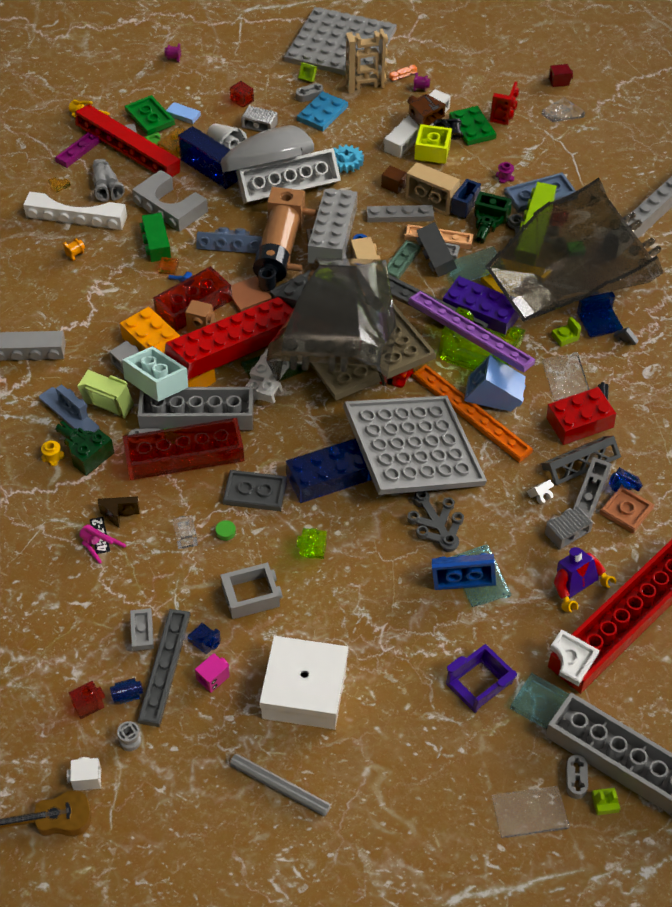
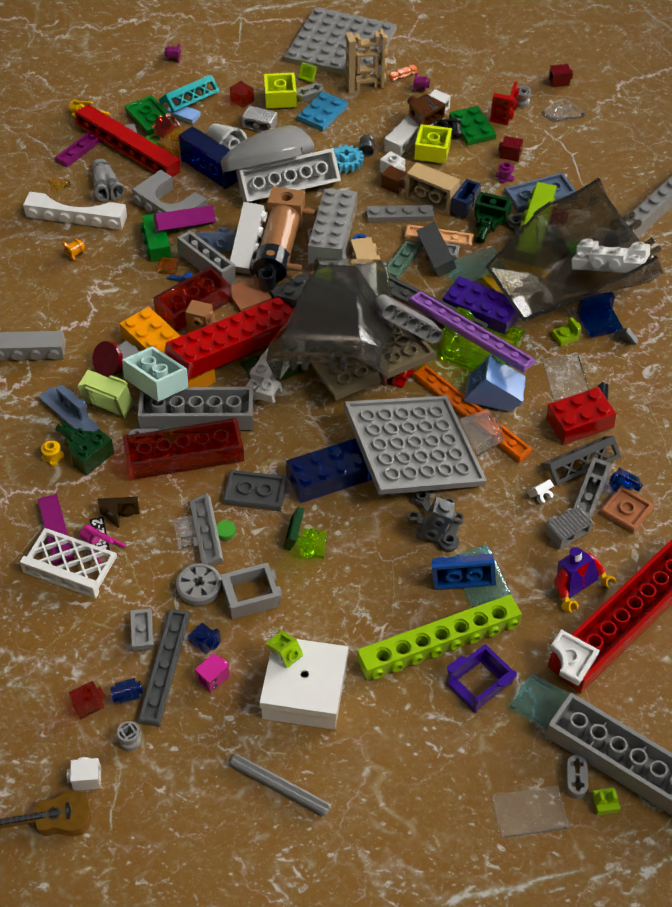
none -> white fence [20,528,117,599]
none -> magenta tile [38,494,75,565]
none -> dark red tile [92,341,123,377]
none -> clear red brick [152,113,181,139]
none -> magenta tile [153,205,216,231]
none -> teal fence [159,75,220,113]
none -> light grey wheel [176,563,222,606]
none -> light grey brick [177,231,235,288]
none -> light grey plate [190,493,224,566]
none -> white brick [230,202,267,275]
none -> neon yellow brick [264,73,297,109]
none -> lime bracket [266,630,303,668]
none -> dark green tile [283,507,305,550]
none -> lime brick [357,594,522,681]
none -> dark grey wheel [359,135,375,157]
none -> light grey beam [373,294,443,344]
none -> white brick [380,151,406,173]
none -> dark grey brick [419,497,456,541]
none -> clear torso [460,409,503,457]
none -> dark red brick [498,136,524,162]
none -> light grey wheel [516,86,531,108]
none -> white bracket [572,239,650,274]

